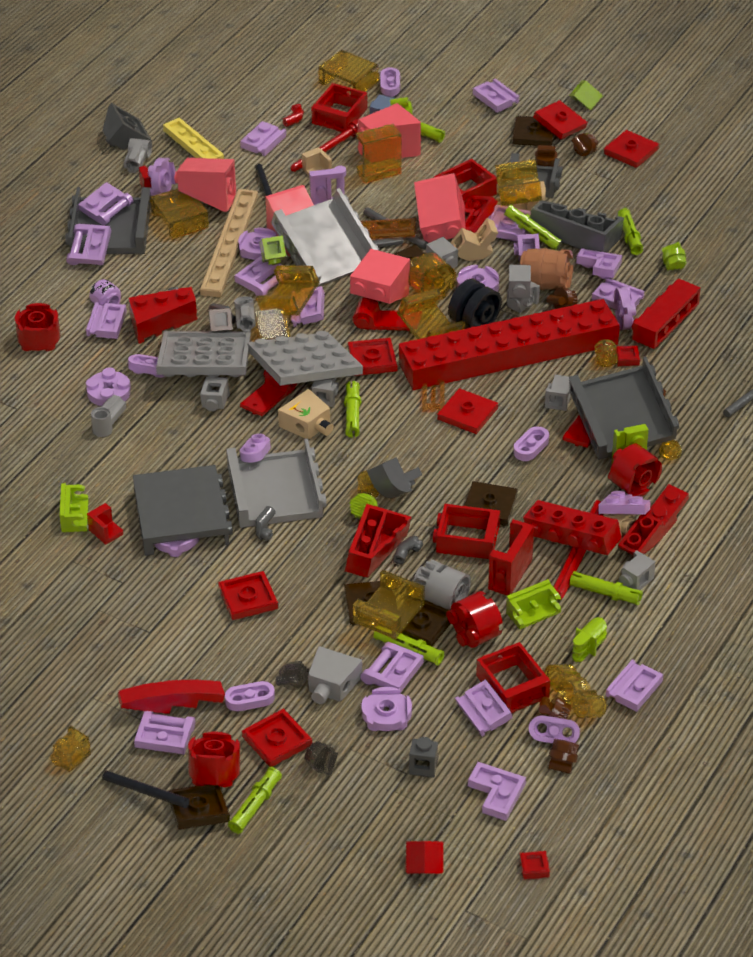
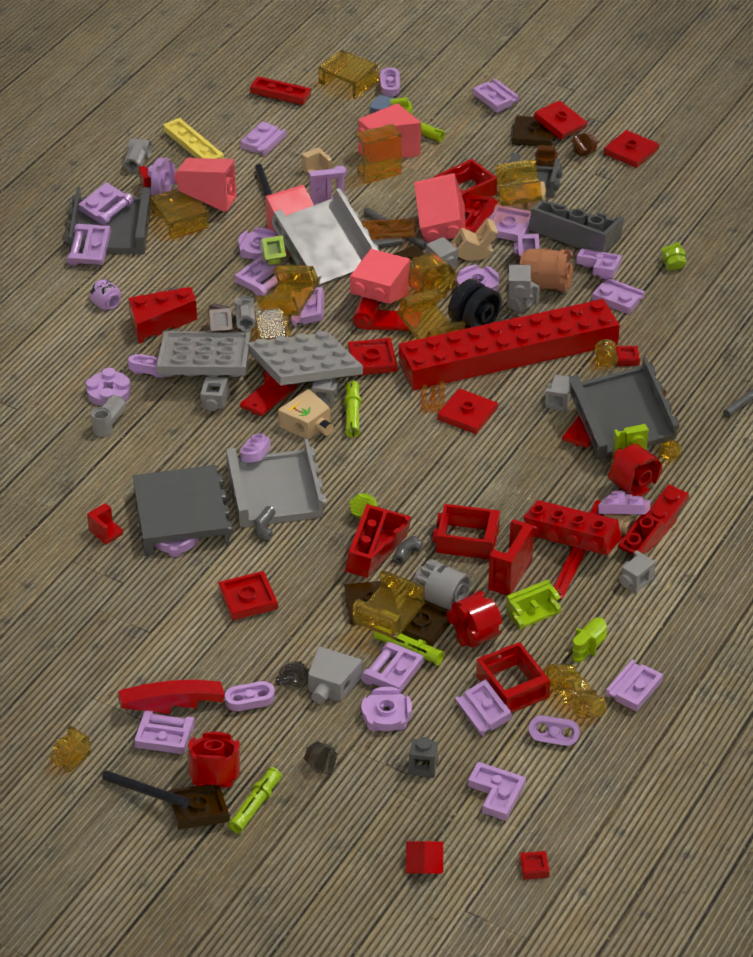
red brick [15,303,61,351] -> none
lime hinge [59,483,89,532] -> none
lavender plate [86,302,127,339] -> none
dark grey slope [102,102,152,150] -> none
tan tile [200,189,258,298] -> none
red plate [242,708,313,767] -> none
red arm [282,103,304,127] -> none
red piece [290,119,359,172] -> none
red window [311,83,368,132] -> none
clear yellow wheel [357,470,380,498] -> none
dark grey brick [367,457,422,499] -> none
dark brown plate [464,481,518,526] -> none
lime pin [504,204,562,250] -> none
lavender plate [514,427,549,461] -> none
reddish brown piece [539,697,572,719] -> none
reddish brown piece [546,288,578,309] -> none
reddish brown piece [548,739,579,774] -> none
lime panel [569,80,603,110] -> none
lime pin [570,571,643,605] -> none
lavender plate [614,286,636,330] -> none
lime pin [617,208,644,255] -> none
red brick [631,278,701,349] -> none
none -> red plate [250,76,311,105]

